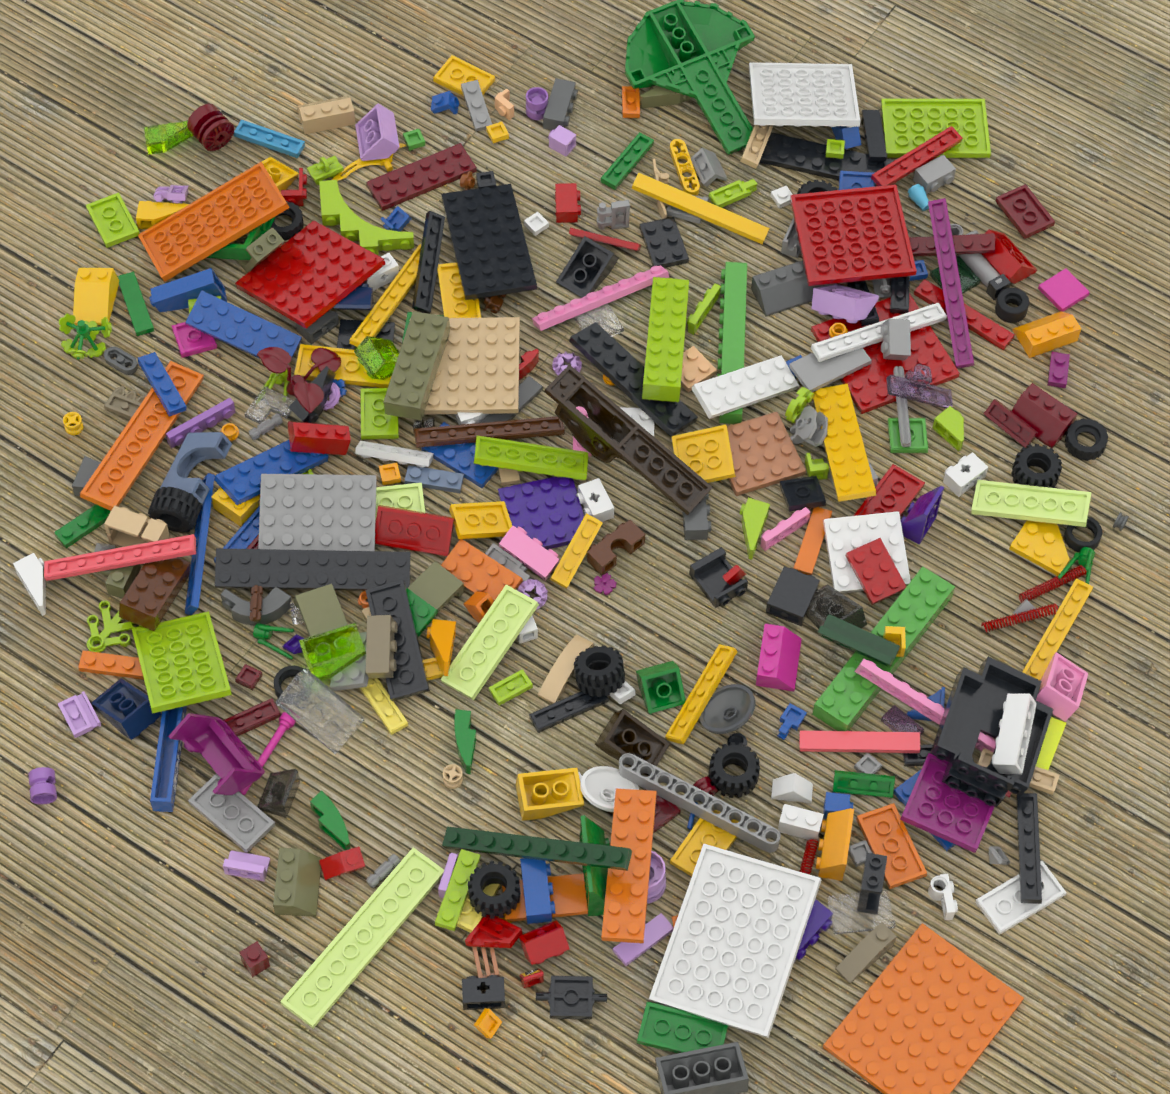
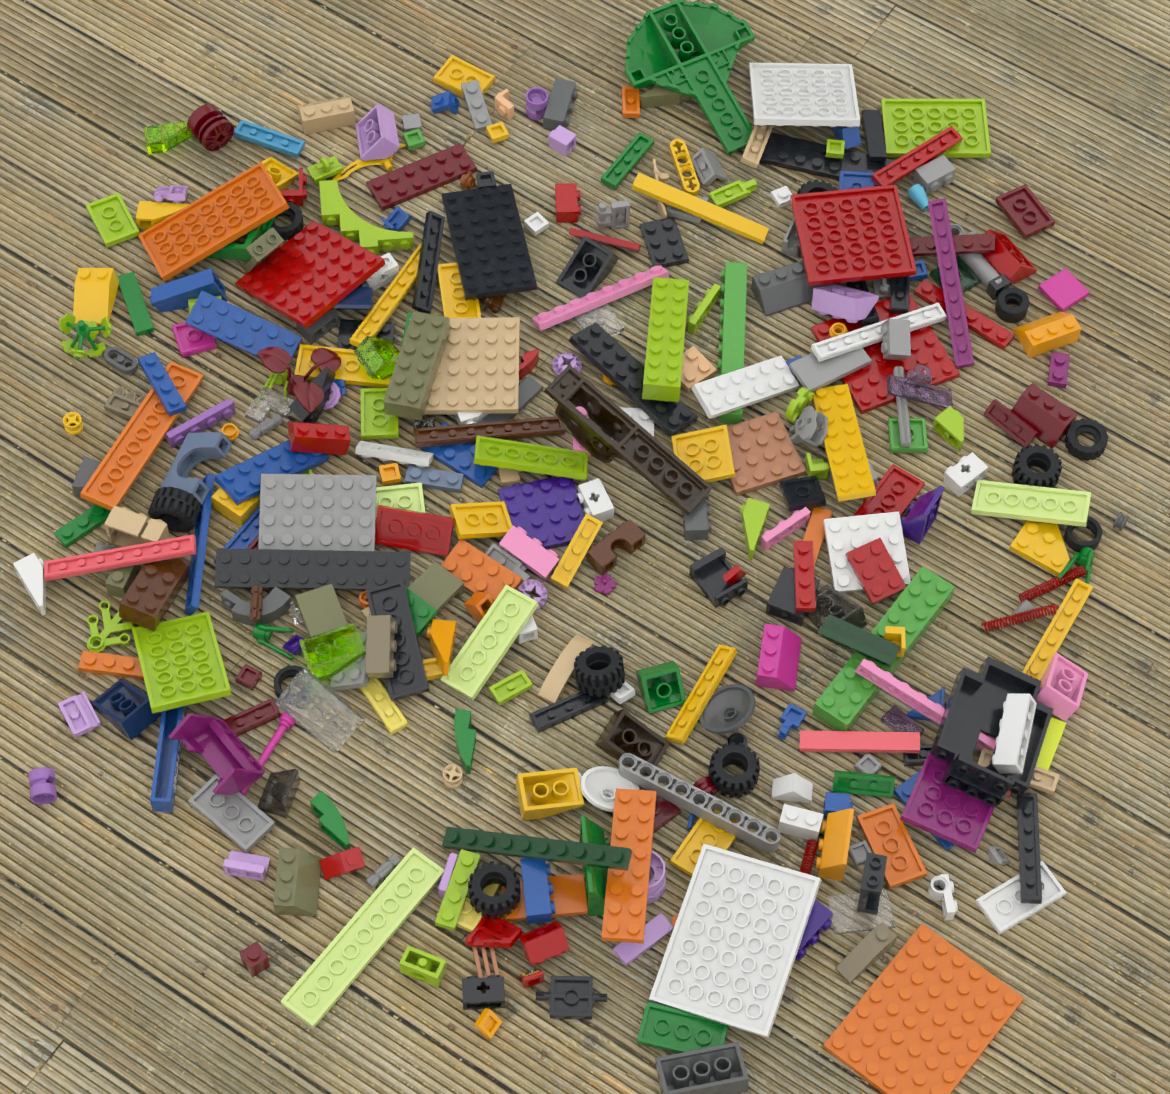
none -> lime brick [399,945,447,988]
none -> light grey tile [402,113,422,133]
none -> plate [793,541,816,612]

